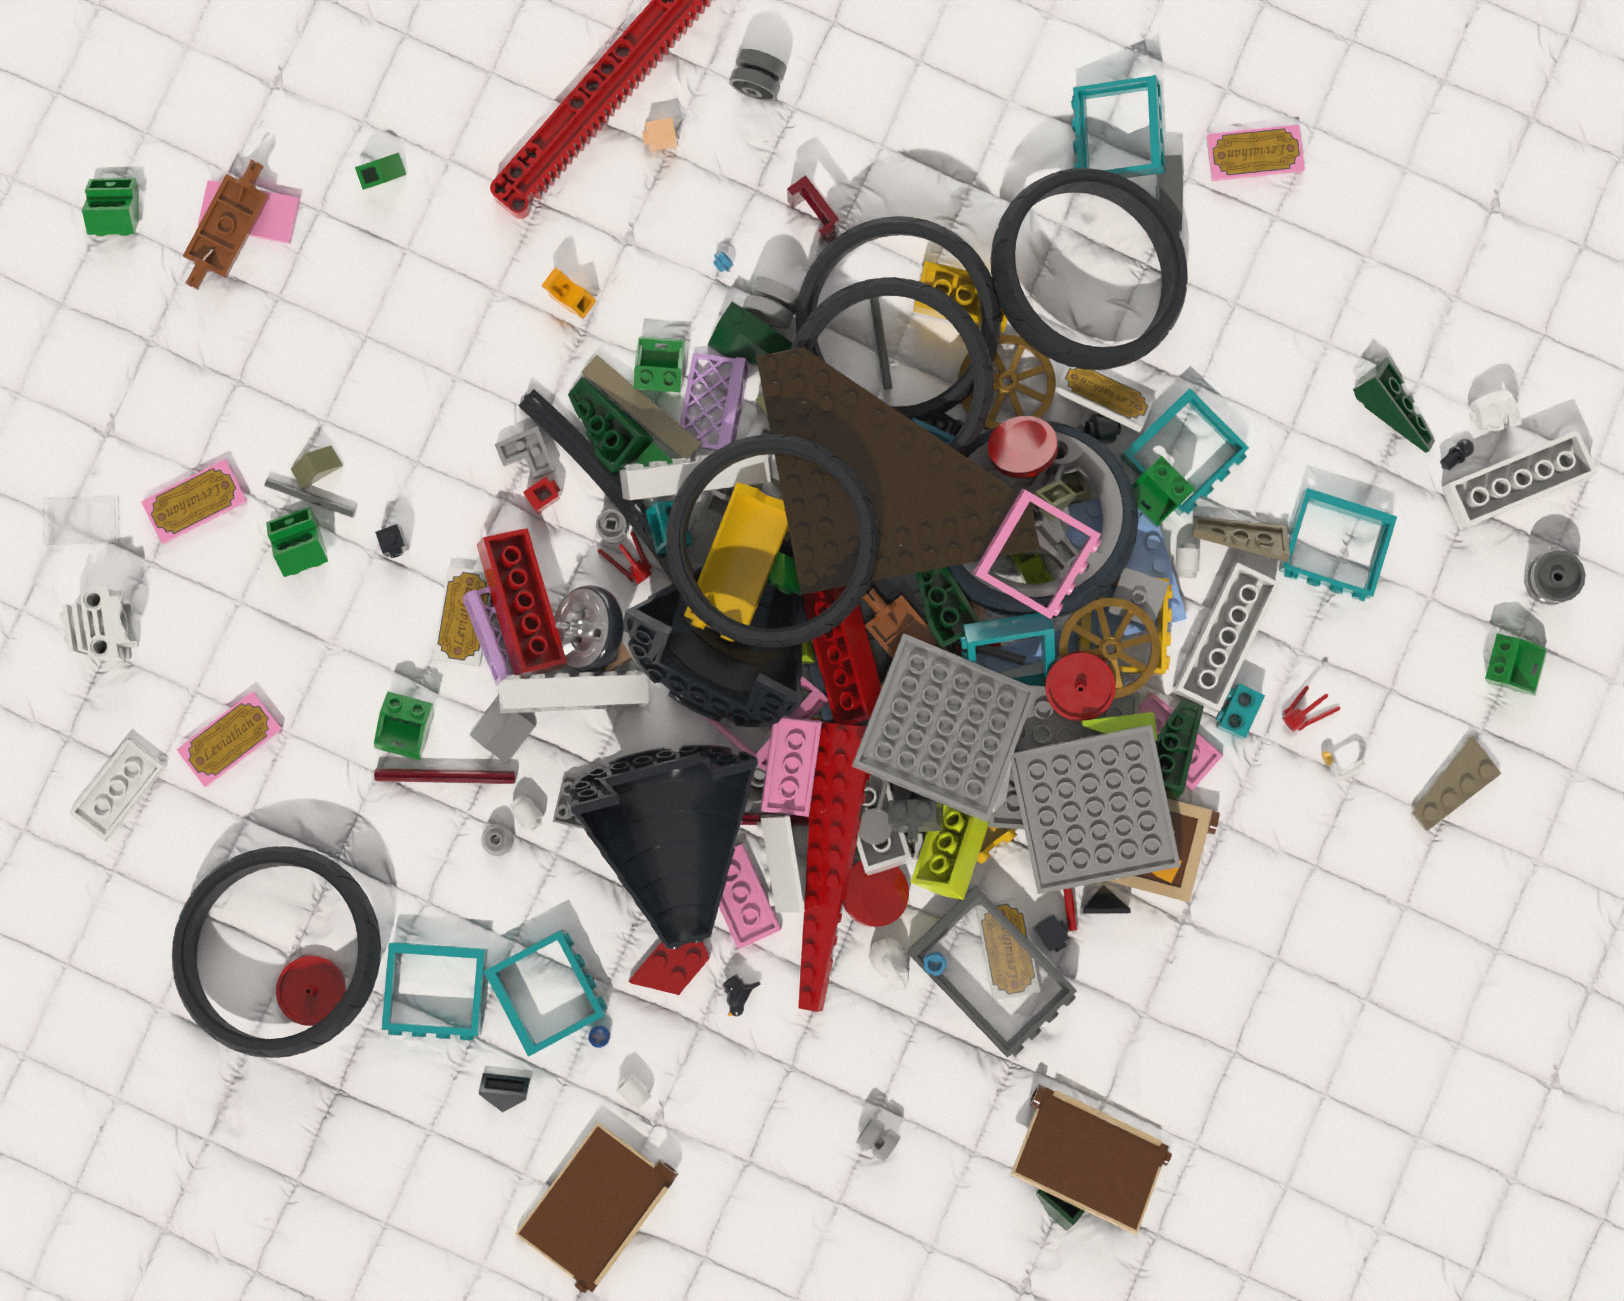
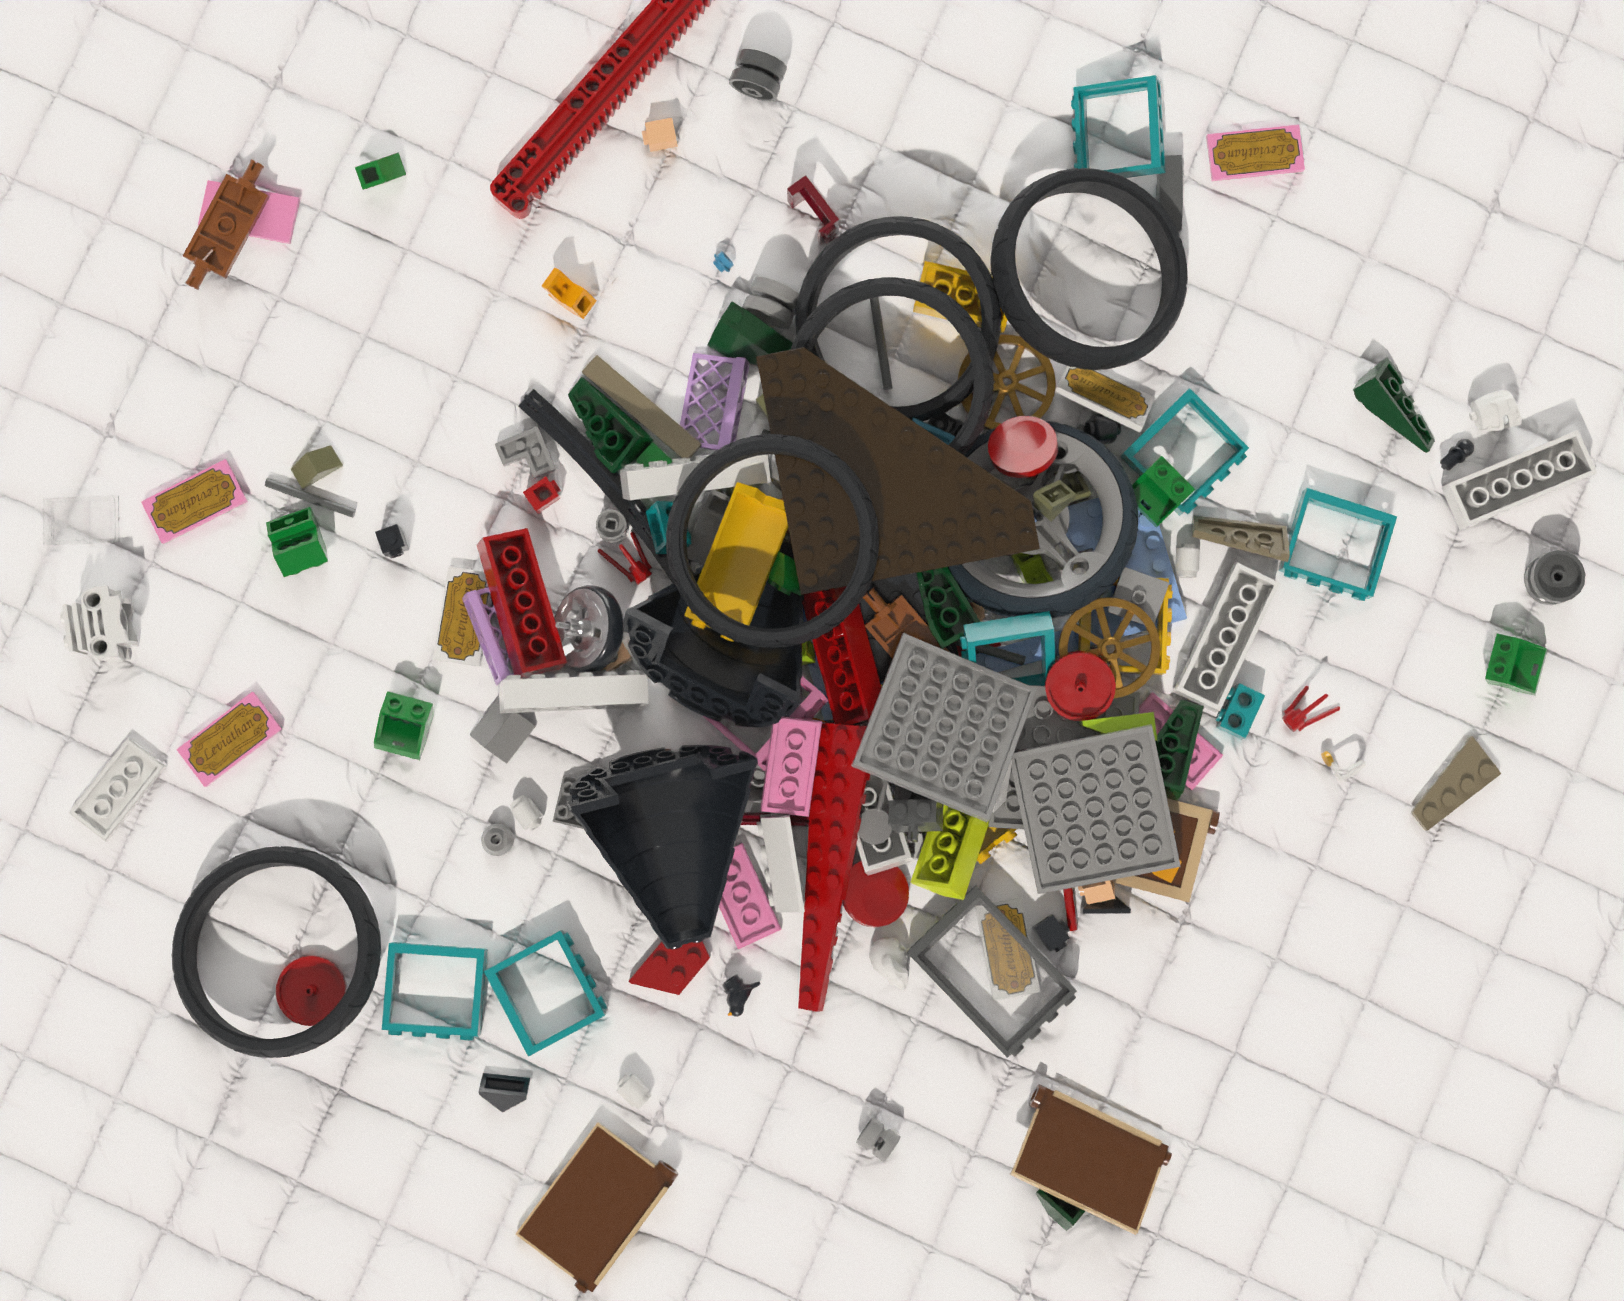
green piece [82,178,139,236] -> none
dark red axle [374,768,516,784] -> none
blue bush [588,1026,610,1048] -> none
green piece [633,336,686,393] -> none
dark azure plate [923,952,947,976] -> none
bright pink window [973,489,1101,619] -> none
none -> light nougat brick [1078,880,1115,904]

